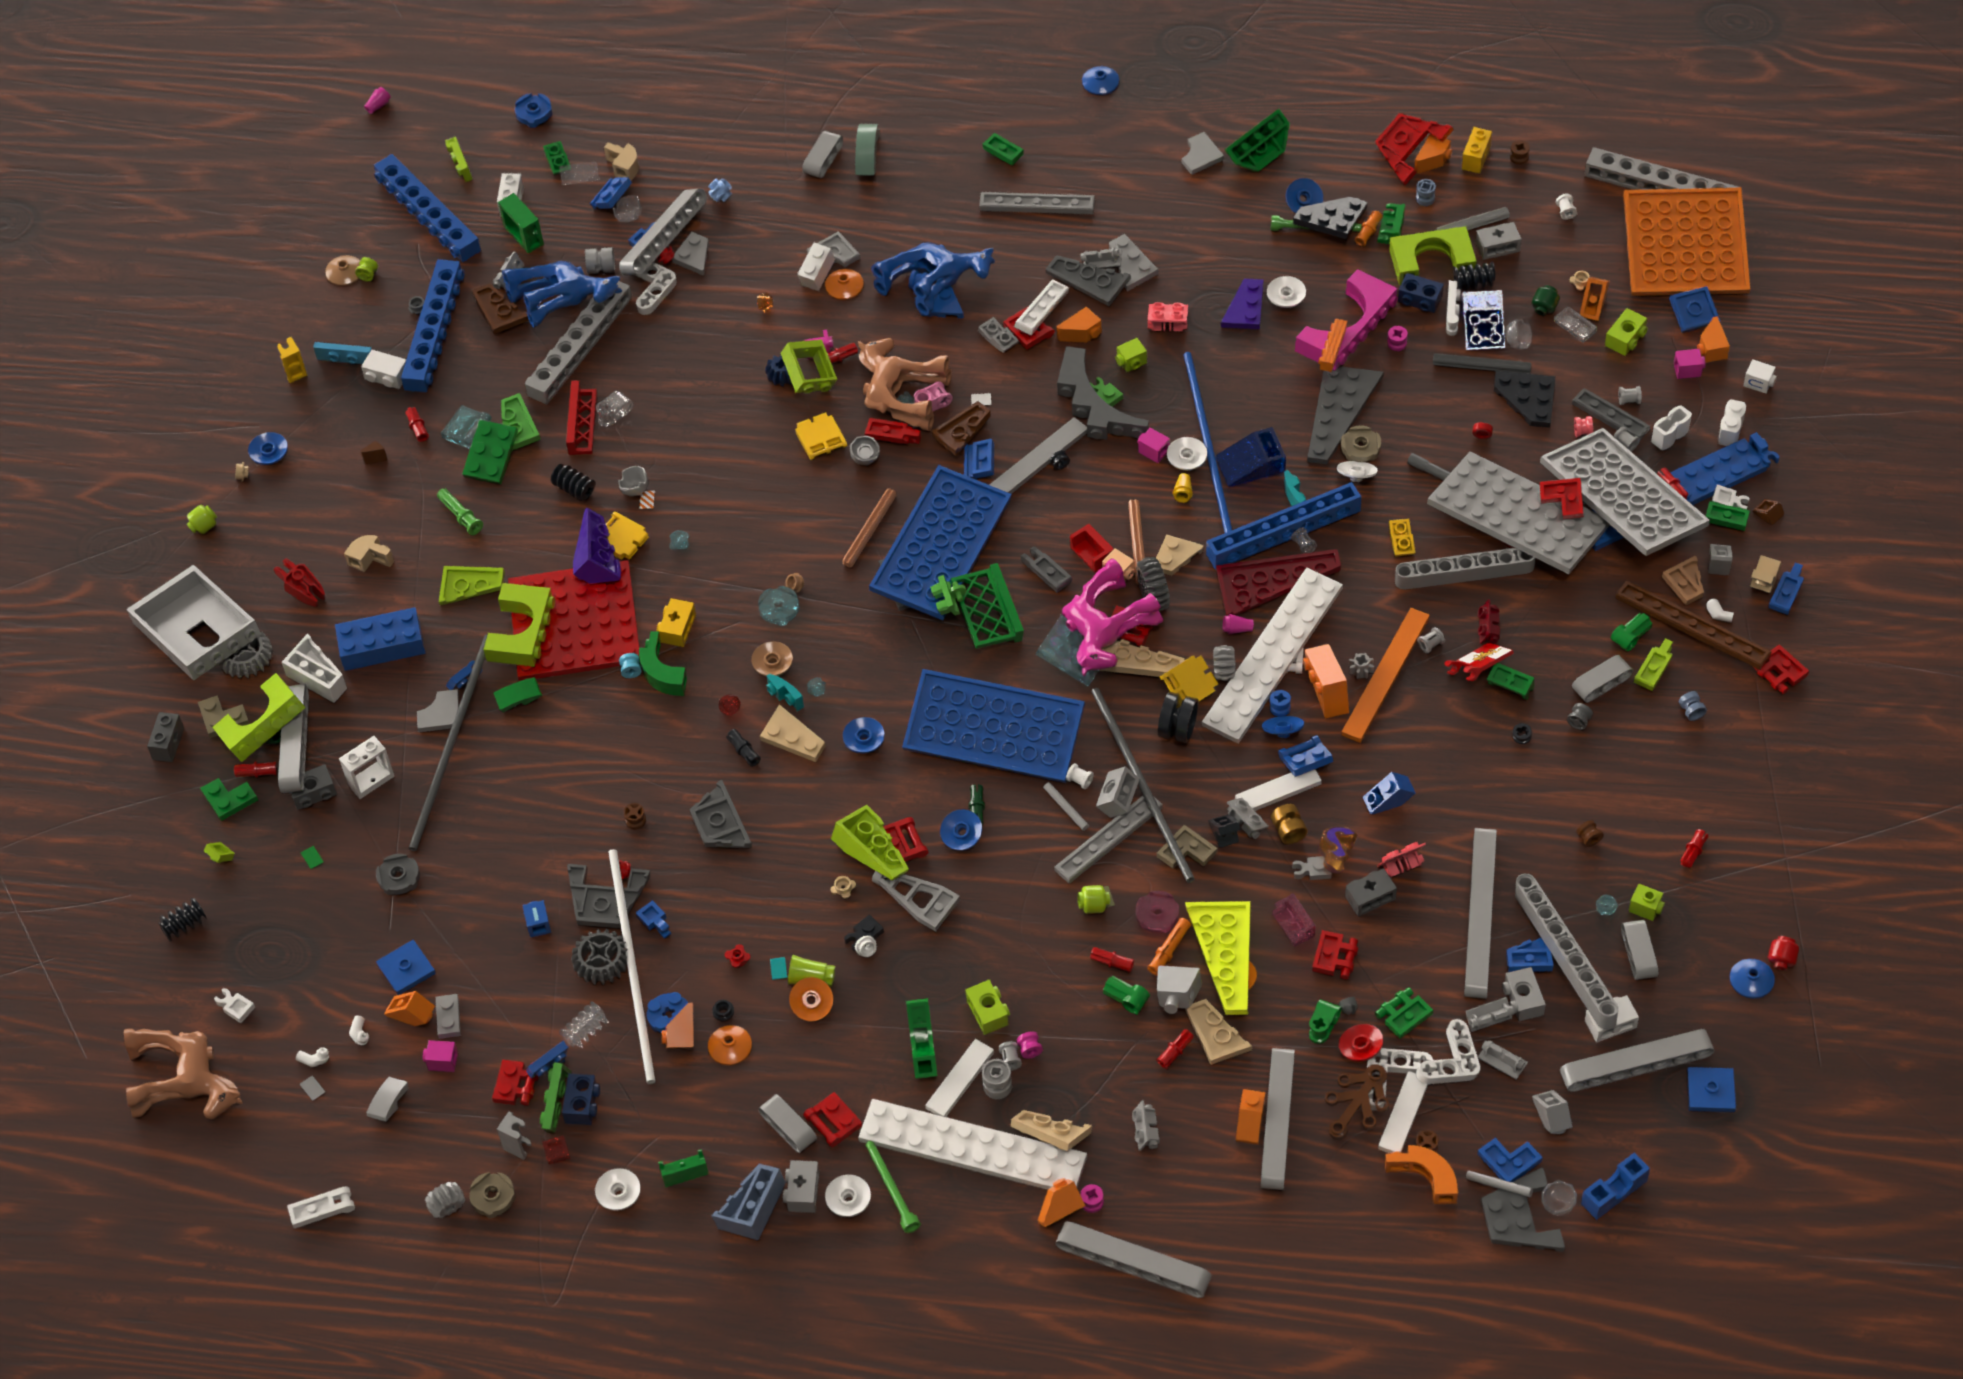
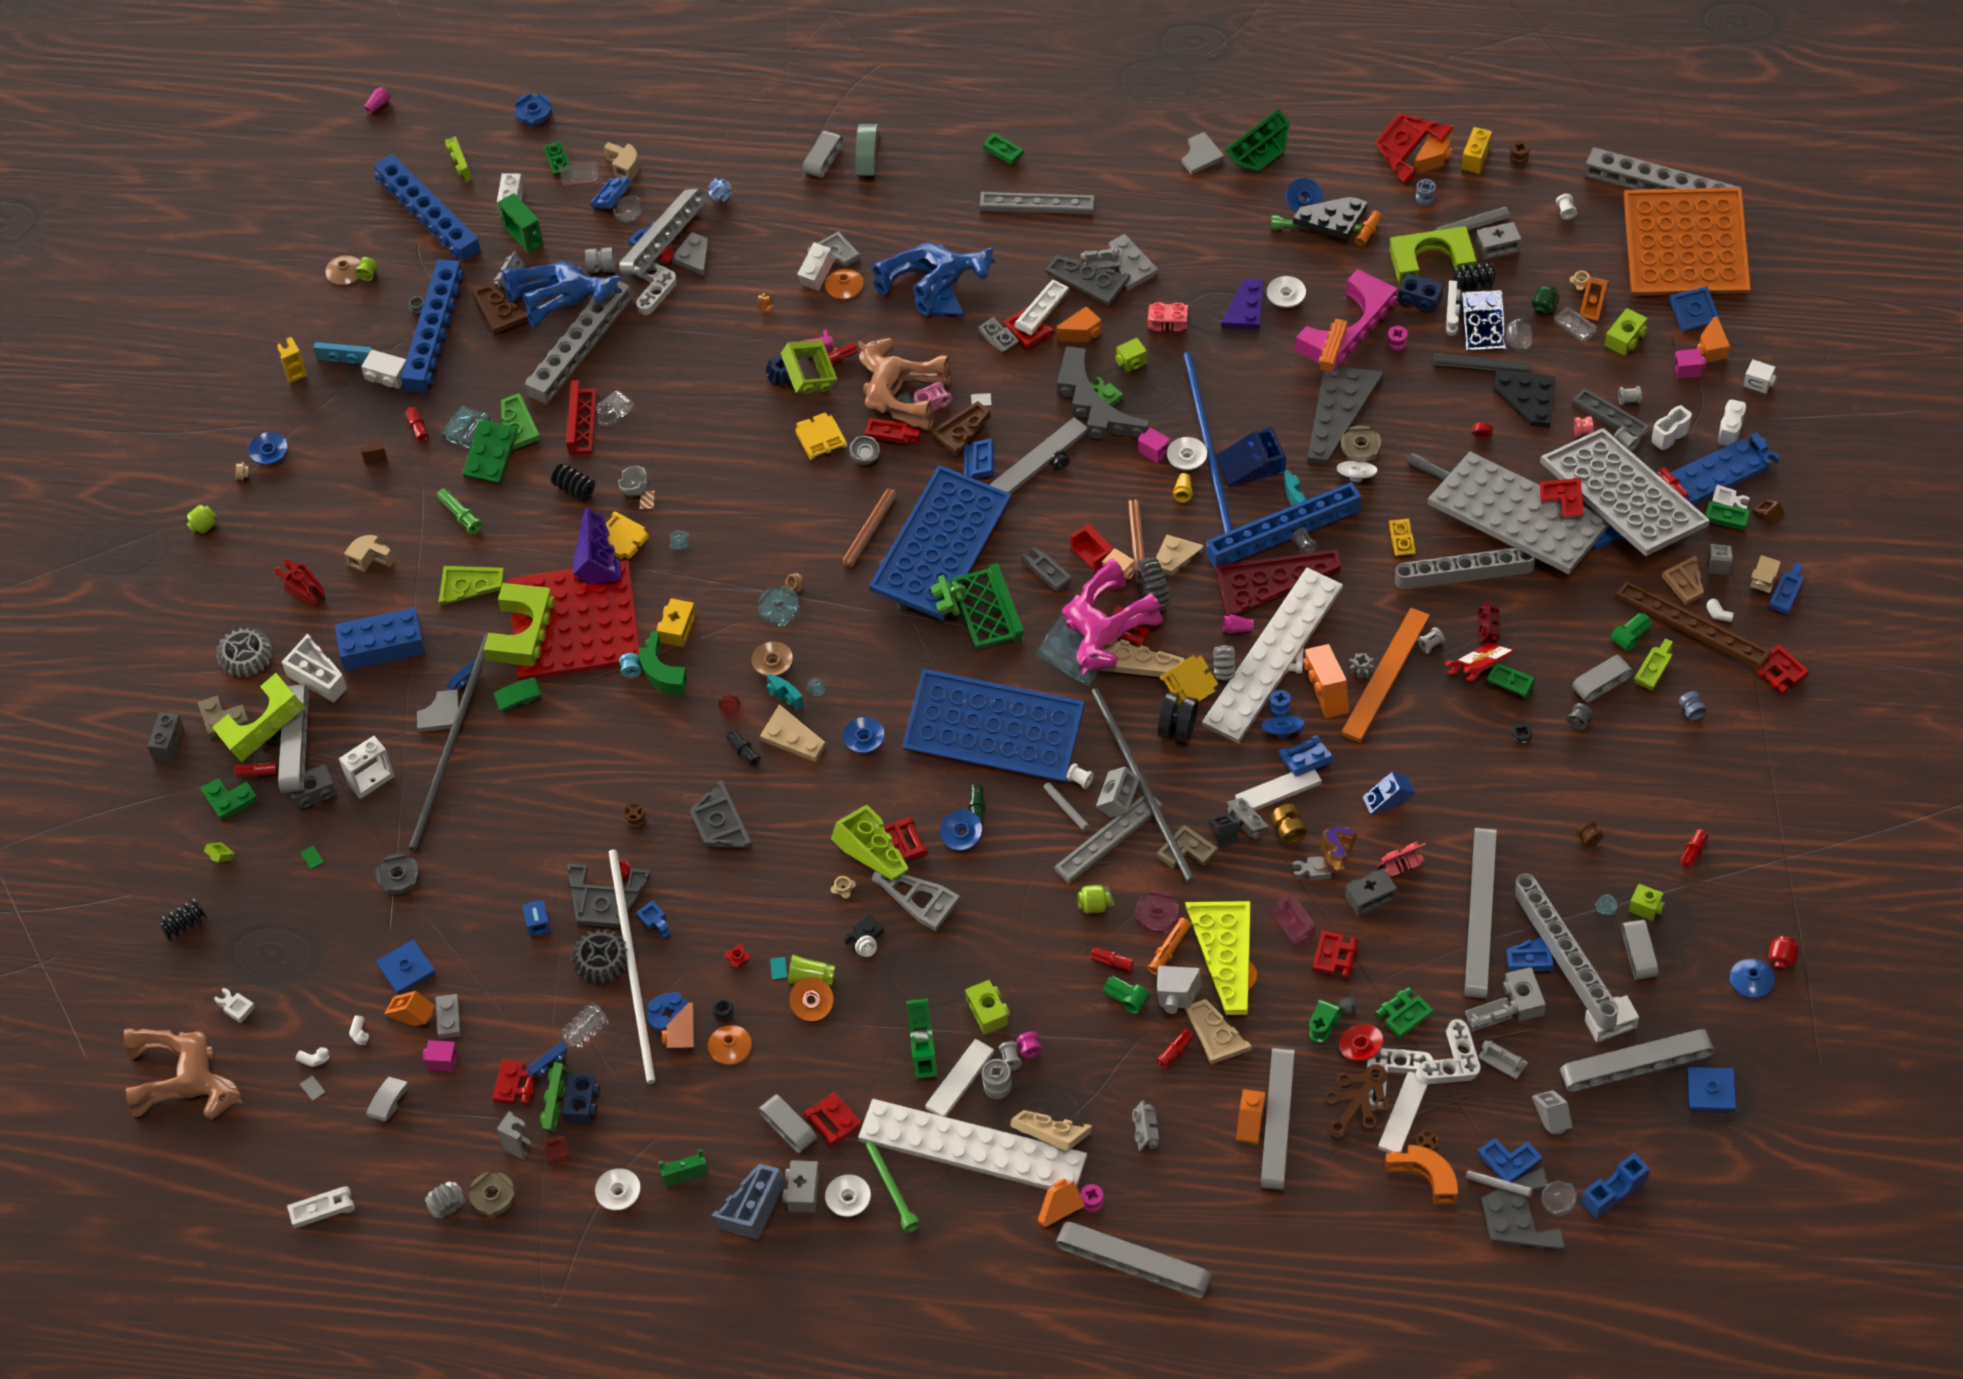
light grey panel [126,565,261,680] -> none
blue wheel [909,270,929,289] -> none
blue dish [1082,66,1119,95] -> none
green hinge [1377,203,1405,244] -> none

